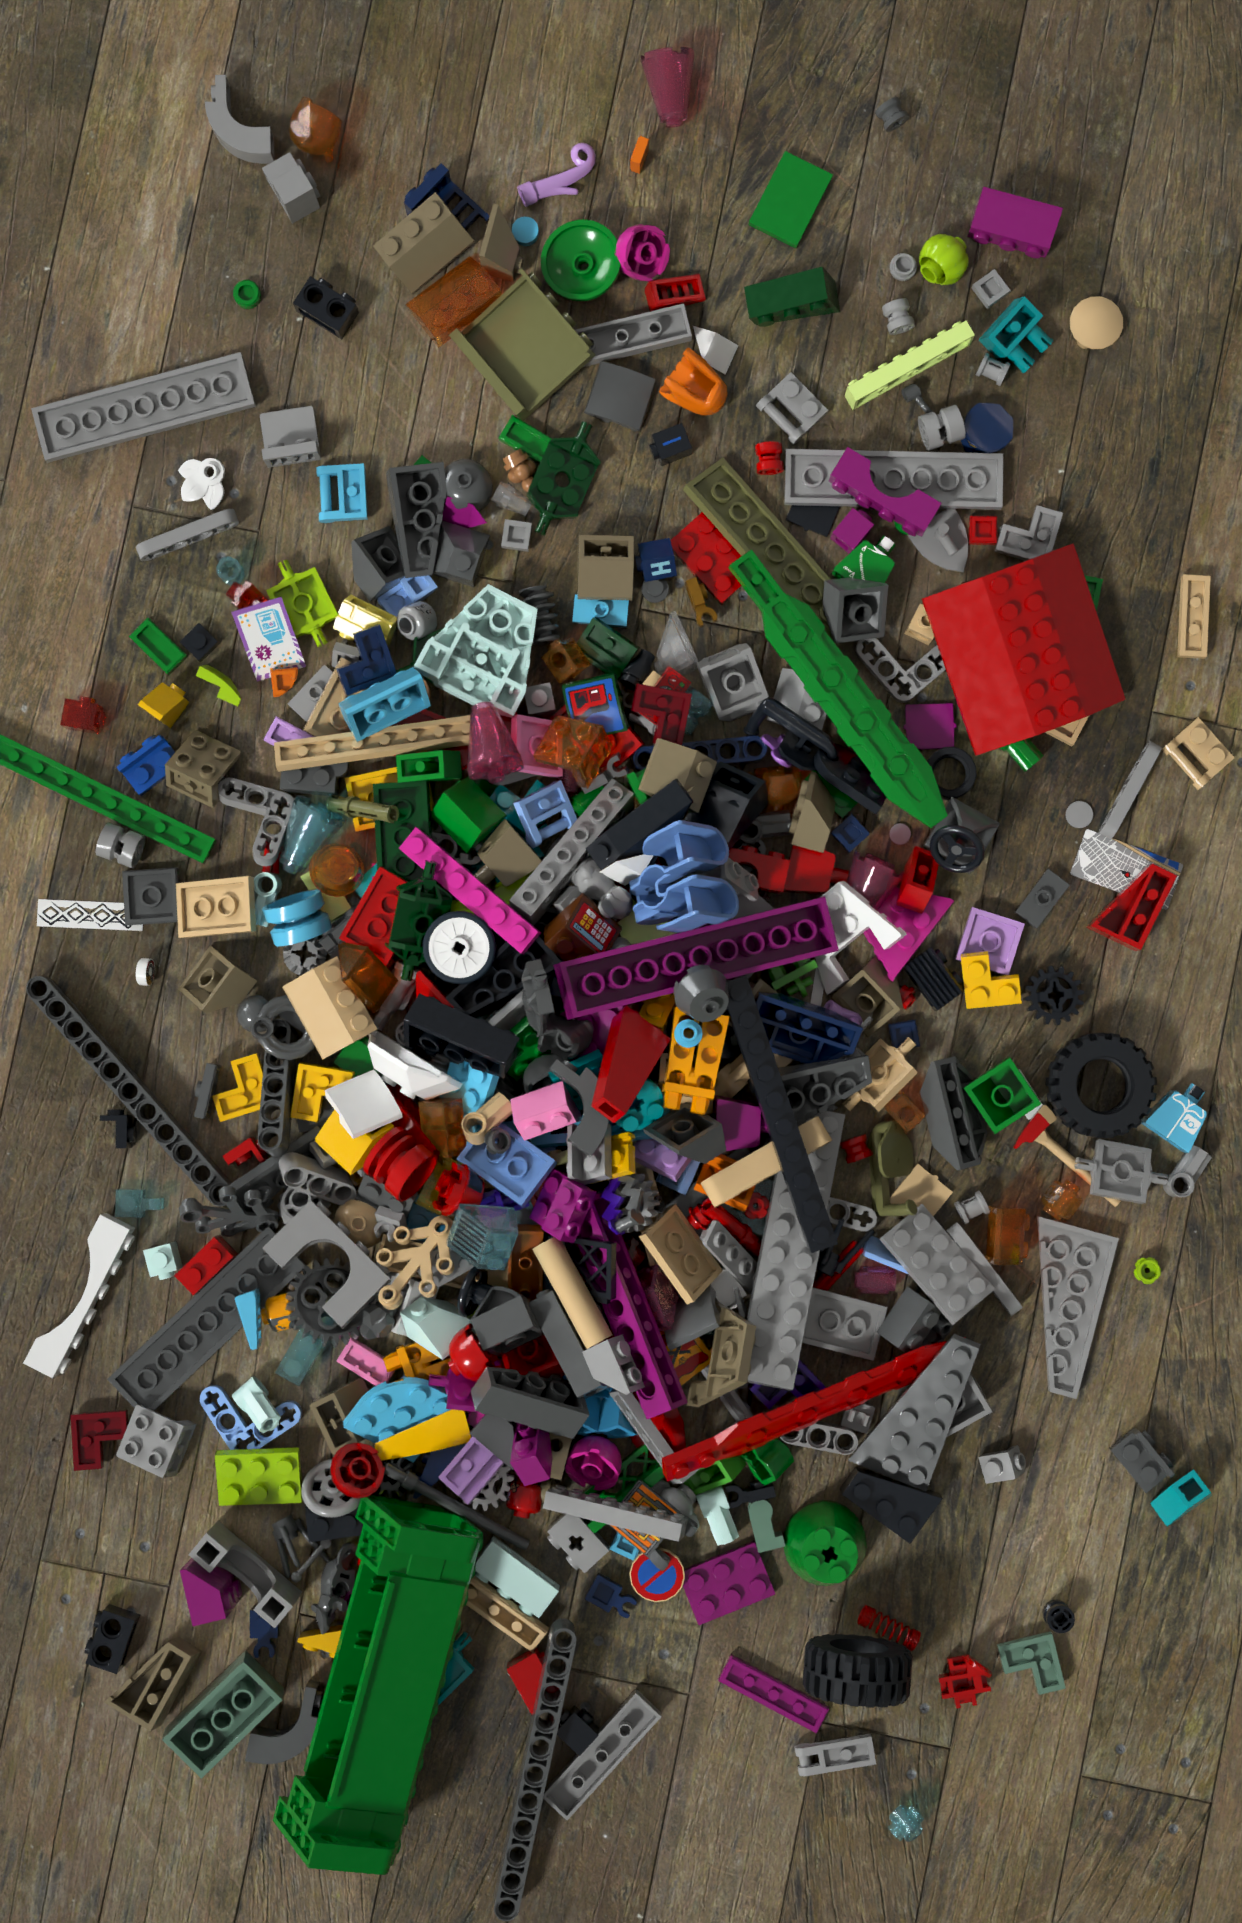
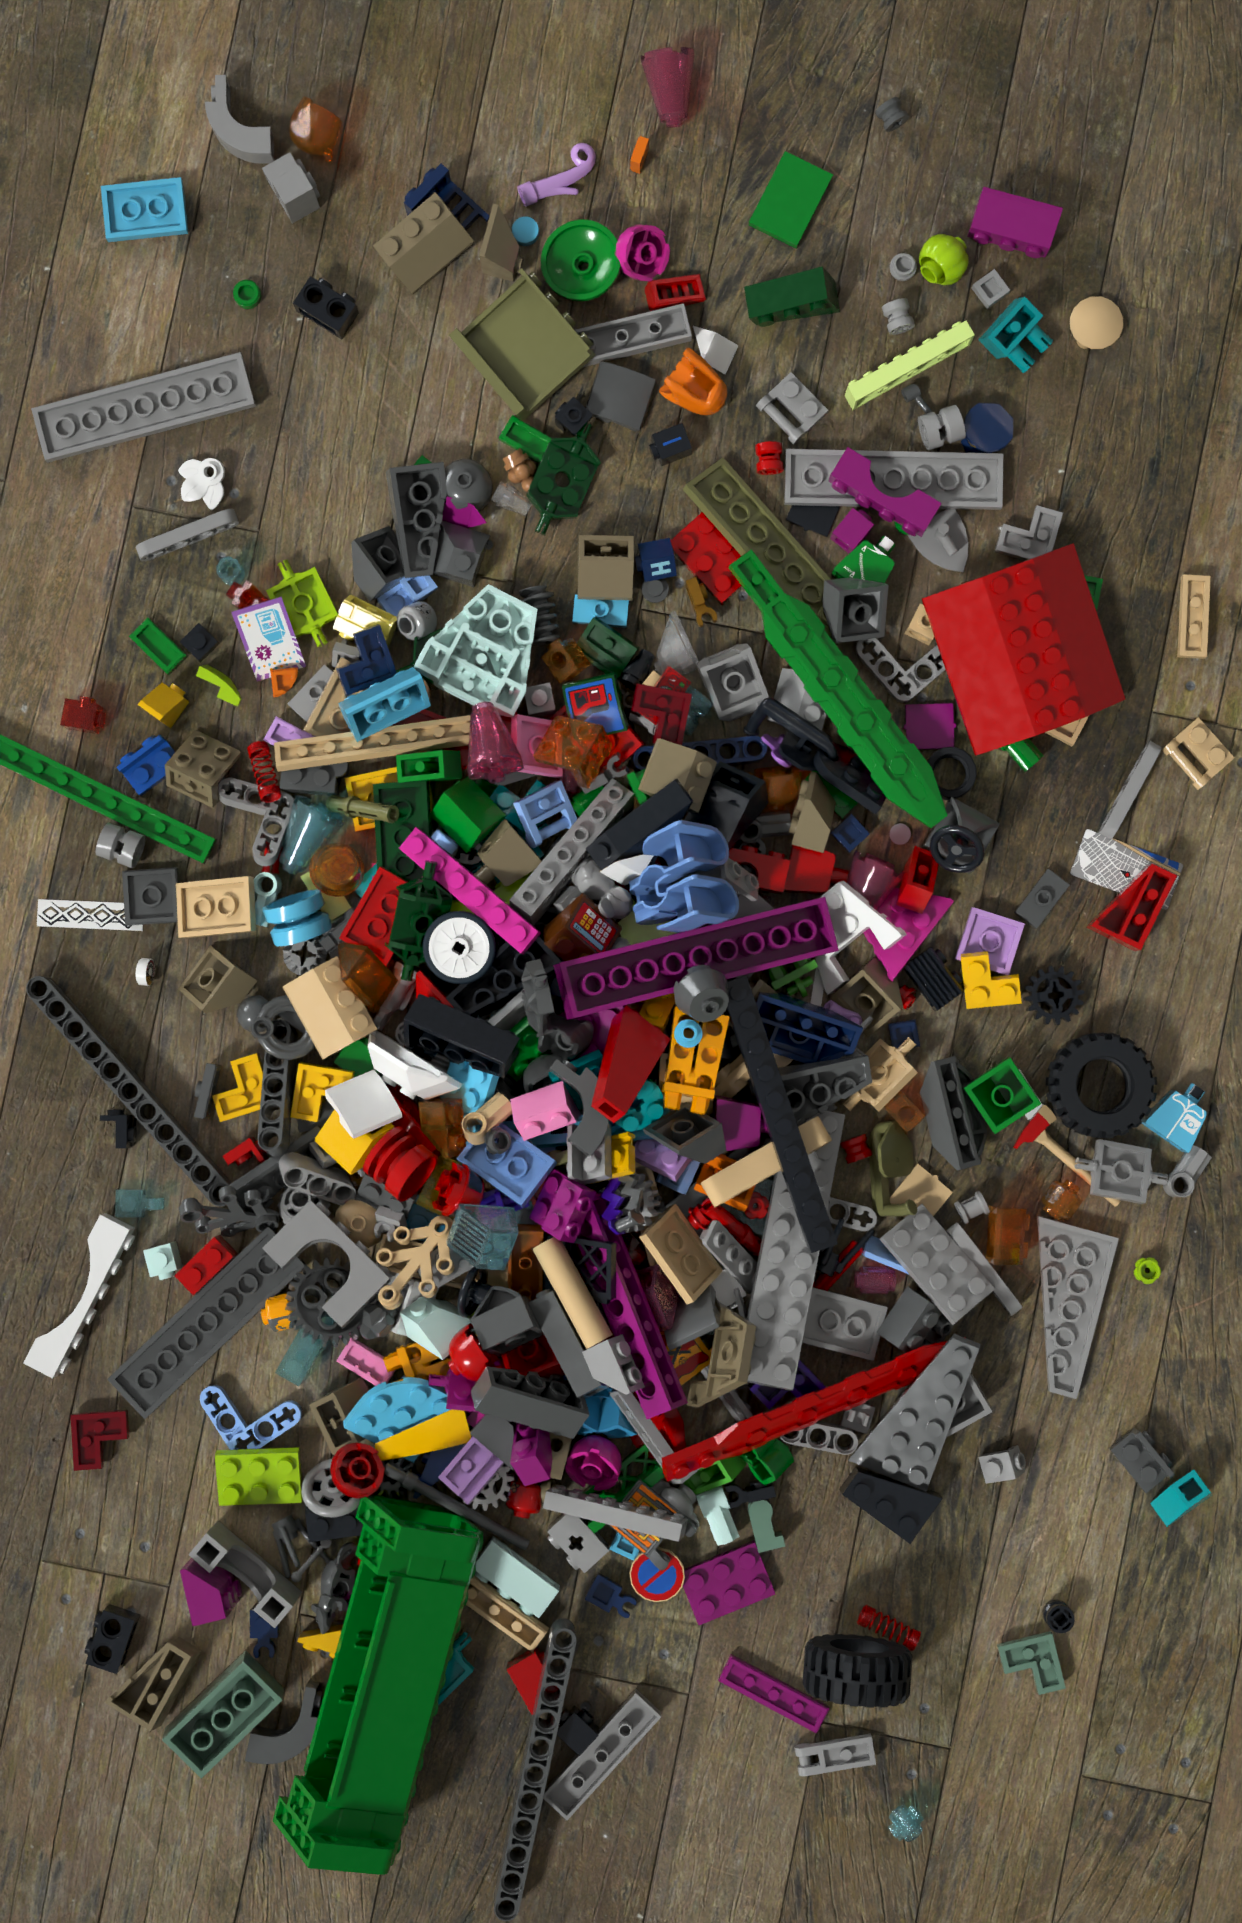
light grey bracket [116,1405,197,1478] -> none
light aqua piece [232,1376,281,1433] -> none
medium azure slope [235,1288,262,1350] -> none
light grey bracket [260,406,321,468] -> none
medium azure plate [316,463,368,523] -> none
clear orange slope [405,256,502,348] -> none
light grey plate [501,519,532,552] -> none
green cone [783,1500,867,1586] -> none
red piece [939,1654,992,1709] -> none
red tile [968,516,997,545] -> none
light grey bush [976,353,1010,386] -> none
light grey piece [1065,801,1093,828] -> none
none -> medium azure plate [101,177,188,242]
none -> red piece [247,741,282,803]
none -> light blue tile [431,829,458,854]
none -> black bracket [555,397,592,435]

